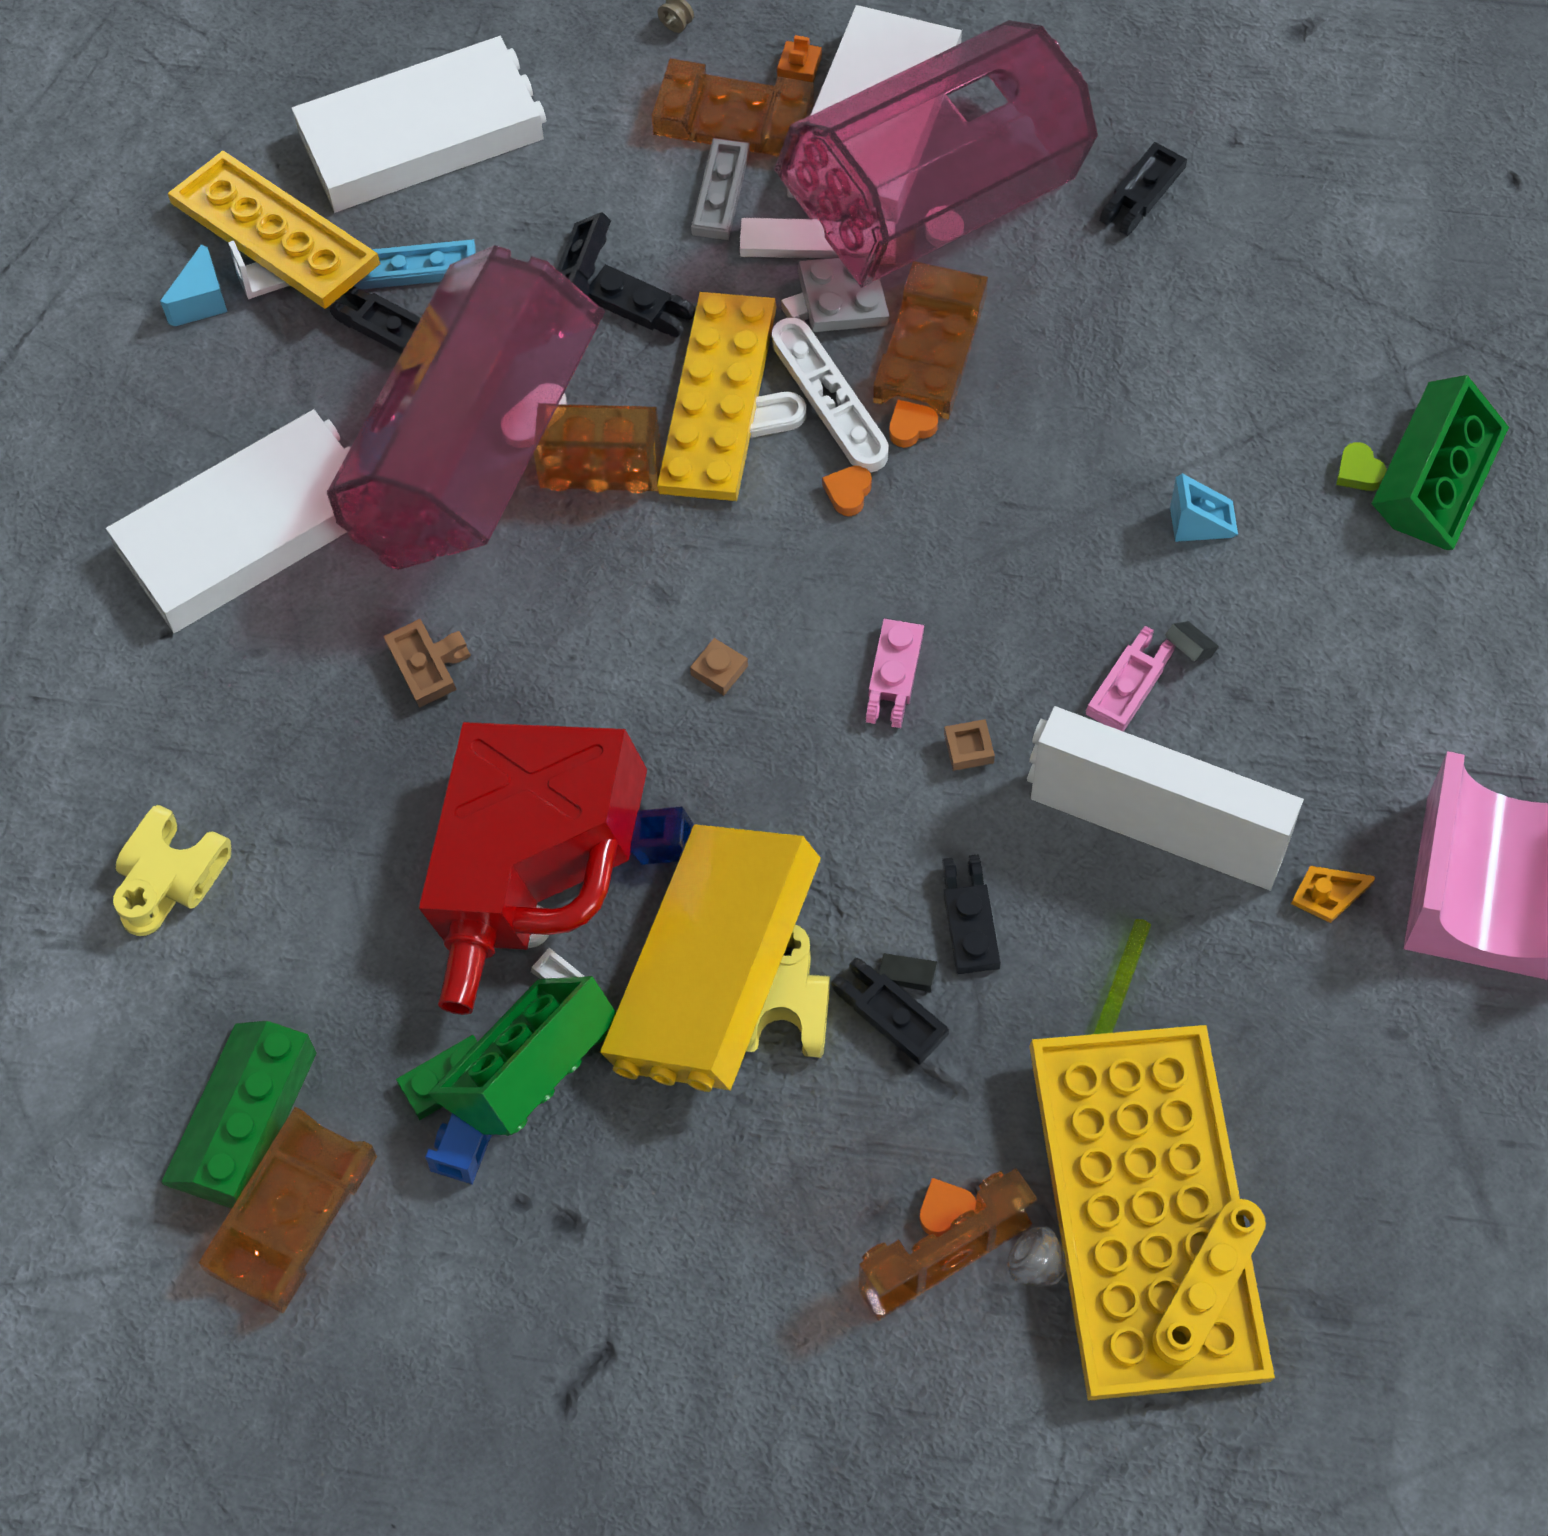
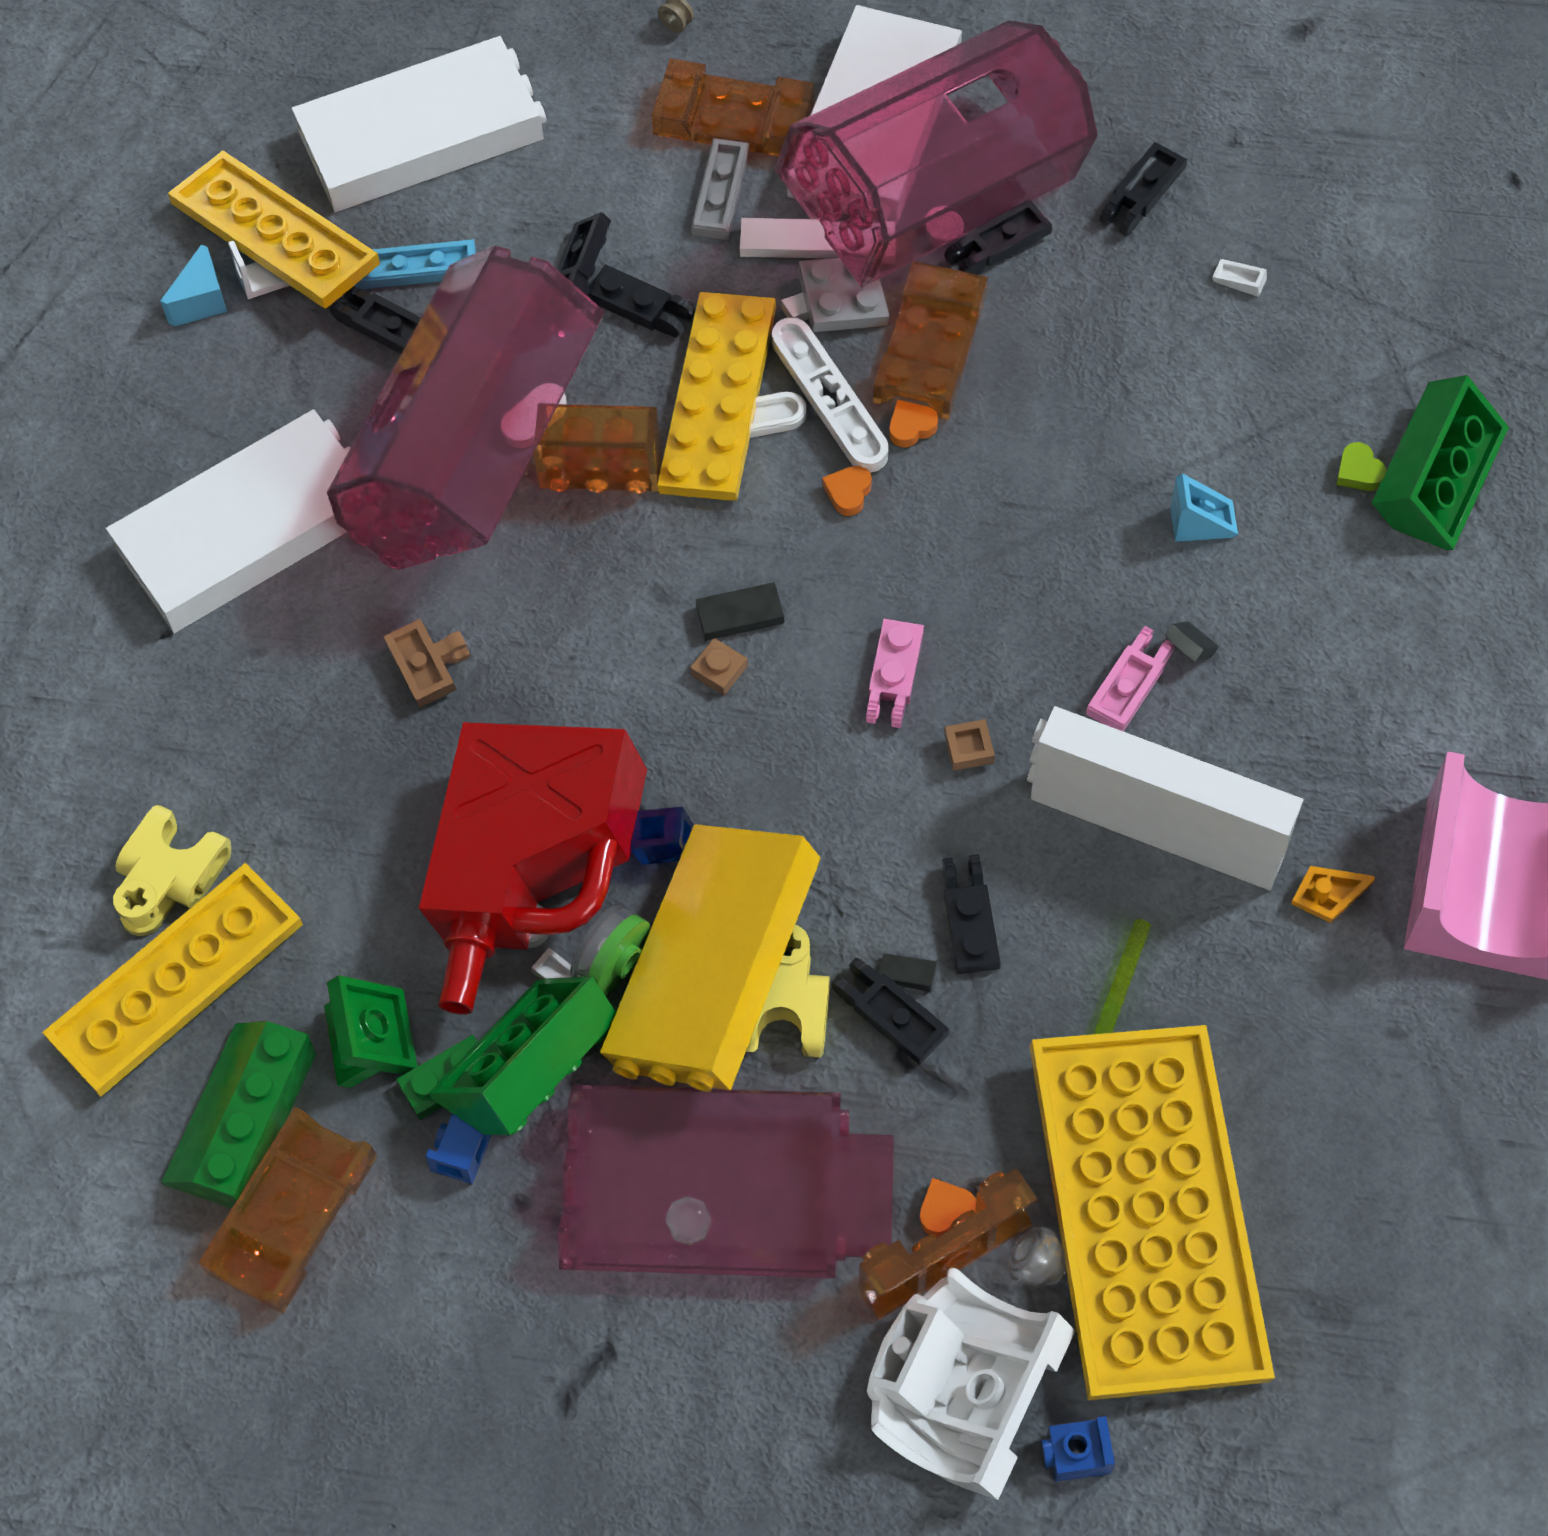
orange tile [777,35,822,85] -> none
yellow plate [1152,1199,1266,1365] -> none
none -> yellow plate [42,863,303,1097]
none -> green bracket [324,975,418,1088]
none -> clear pink panel [558,1085,894,1278]
none -> bright green piece [570,904,650,995]
none -> clear tile [665,1196,711,1245]
none -> pearl dark grey tile [695,582,785,641]
none -> white piece [867,1268,1075,1500]
none -> black hinge [944,199,1052,280]
none -> blue brick [1040,1416,1115,1482]
none -> white piece [1213,259,1267,297]

